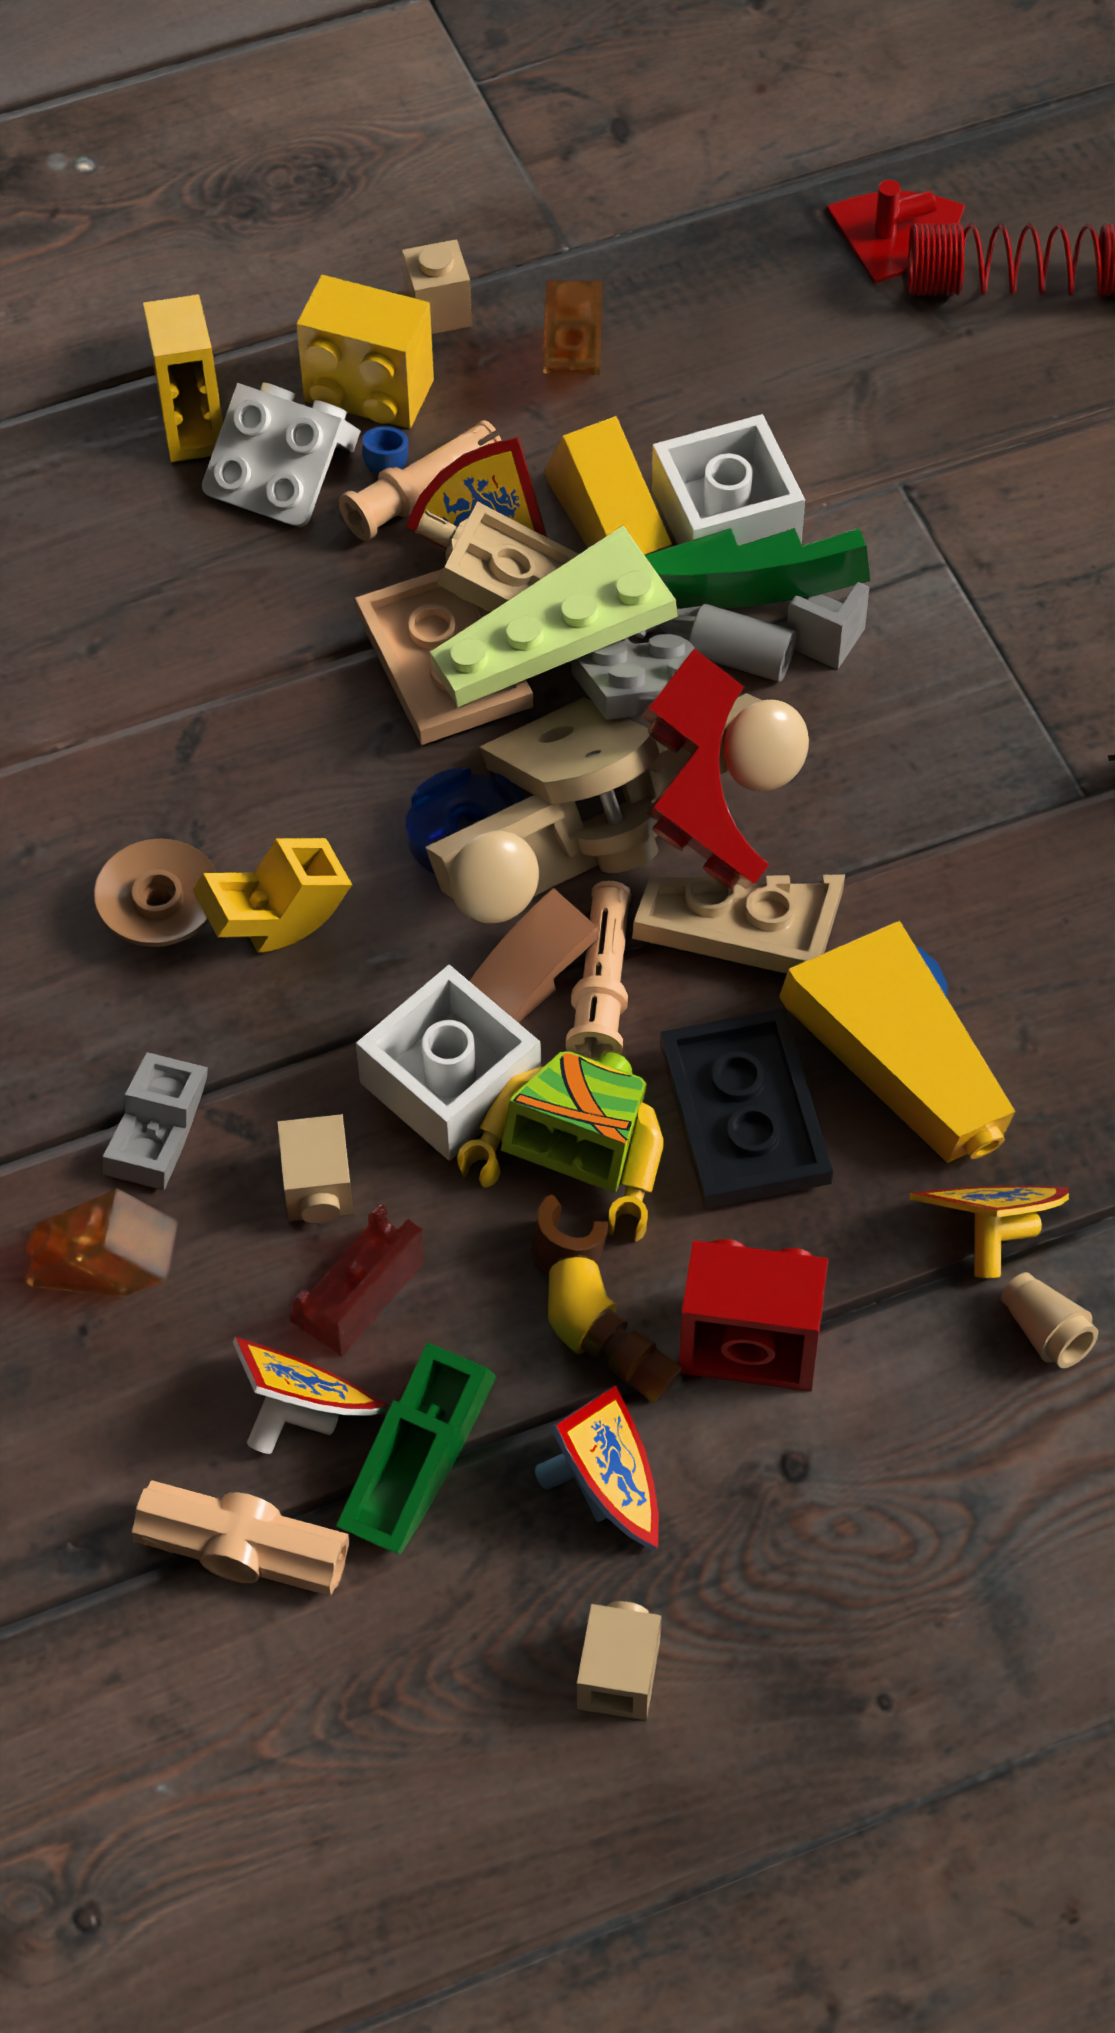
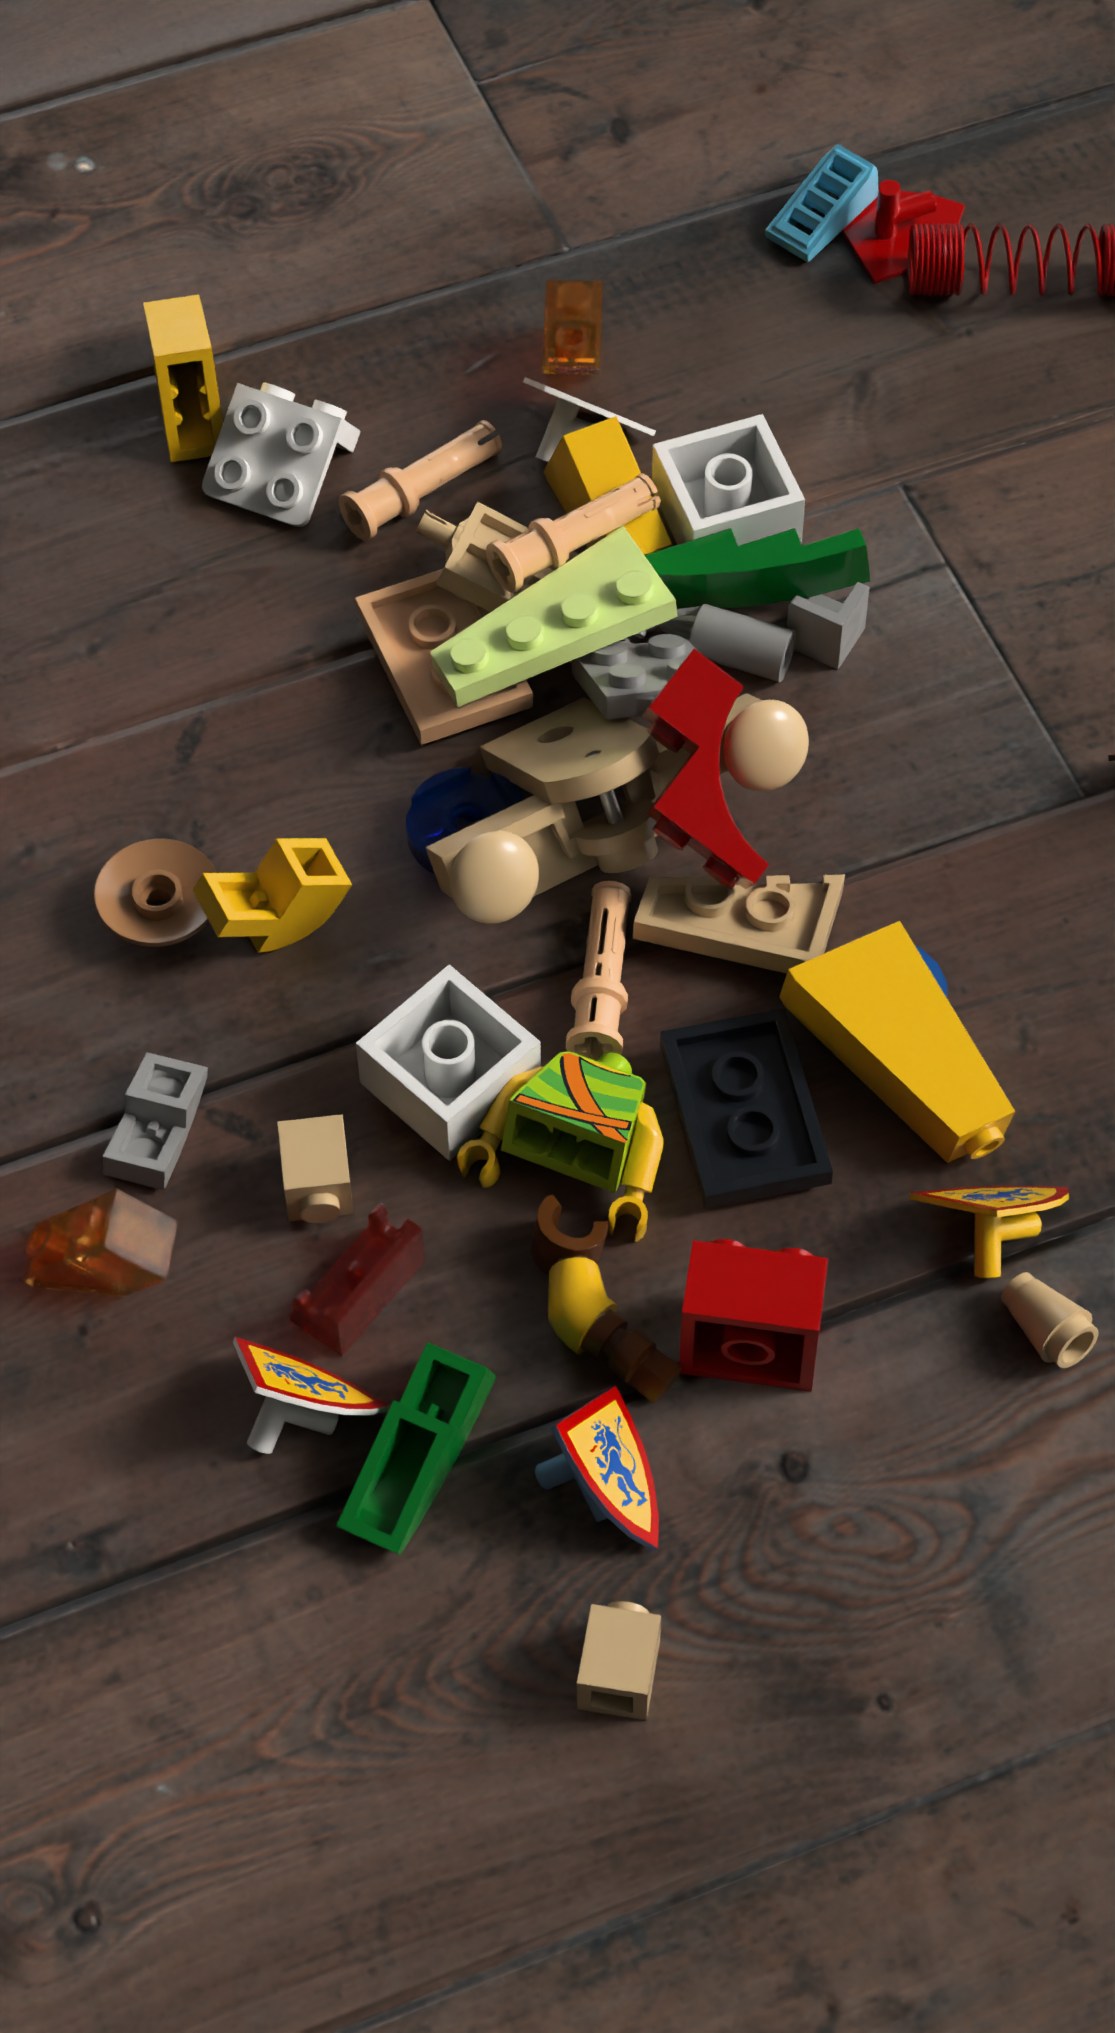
light nougat piece [132,1480,349,1596] -> none
yellow brick [297,275,434,429] -> none
blue hinge [362,427,408,476] -> none
tan brick [402,239,472,334] -> none
shield [406,436,548,549] -> none
nougat slope [469,888,599,1023] -> none
none -> light nougat pin [486,473,660,592]
none -> white shield [523,377,656,462]
none -> medium azure slope [765,144,878,263]

